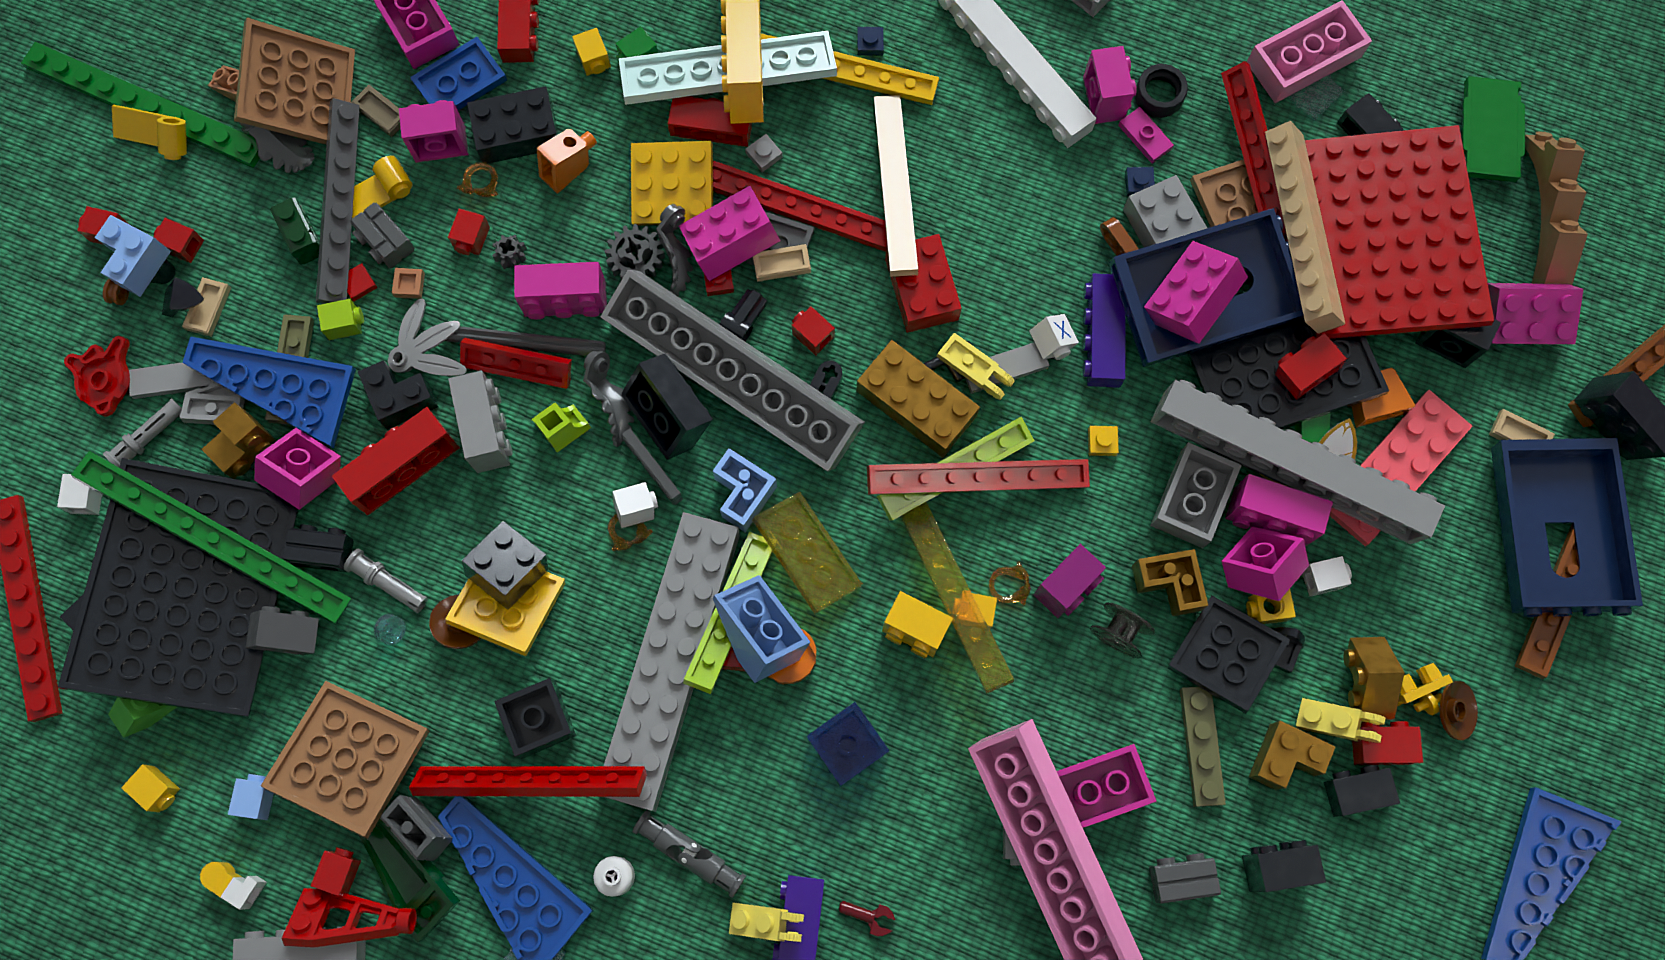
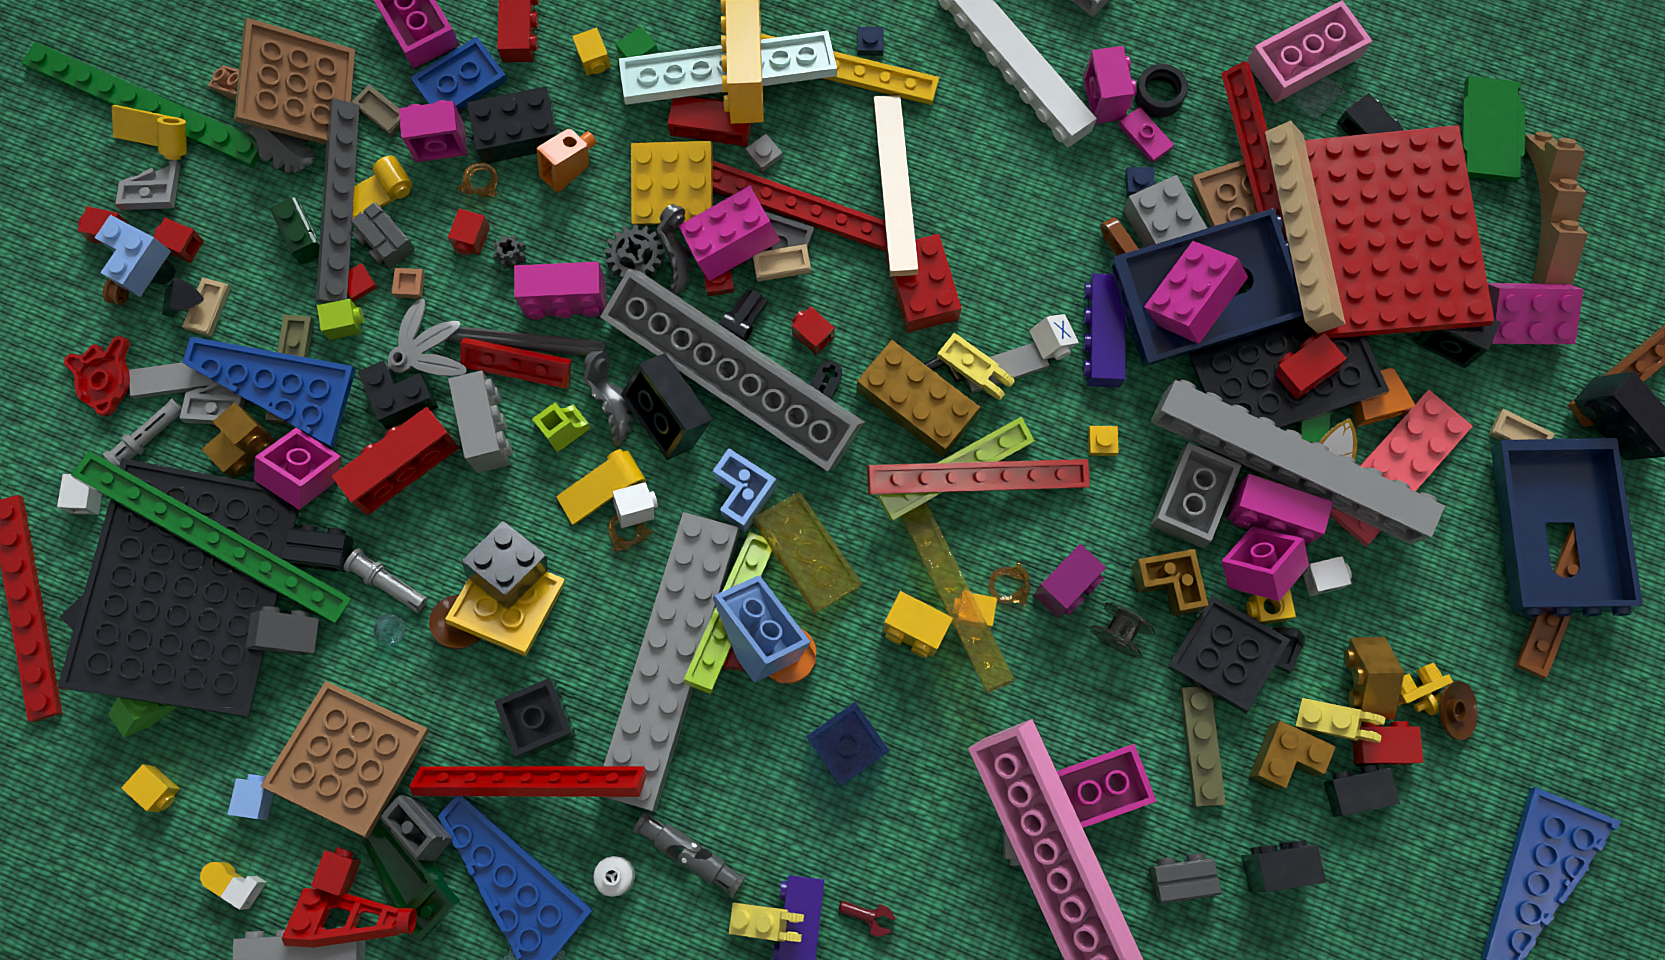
dark grey tile [622,428,683,505] -> none
none -> light grey wing [115,159,181,210]
none -> yellow door [556,449,646,525]

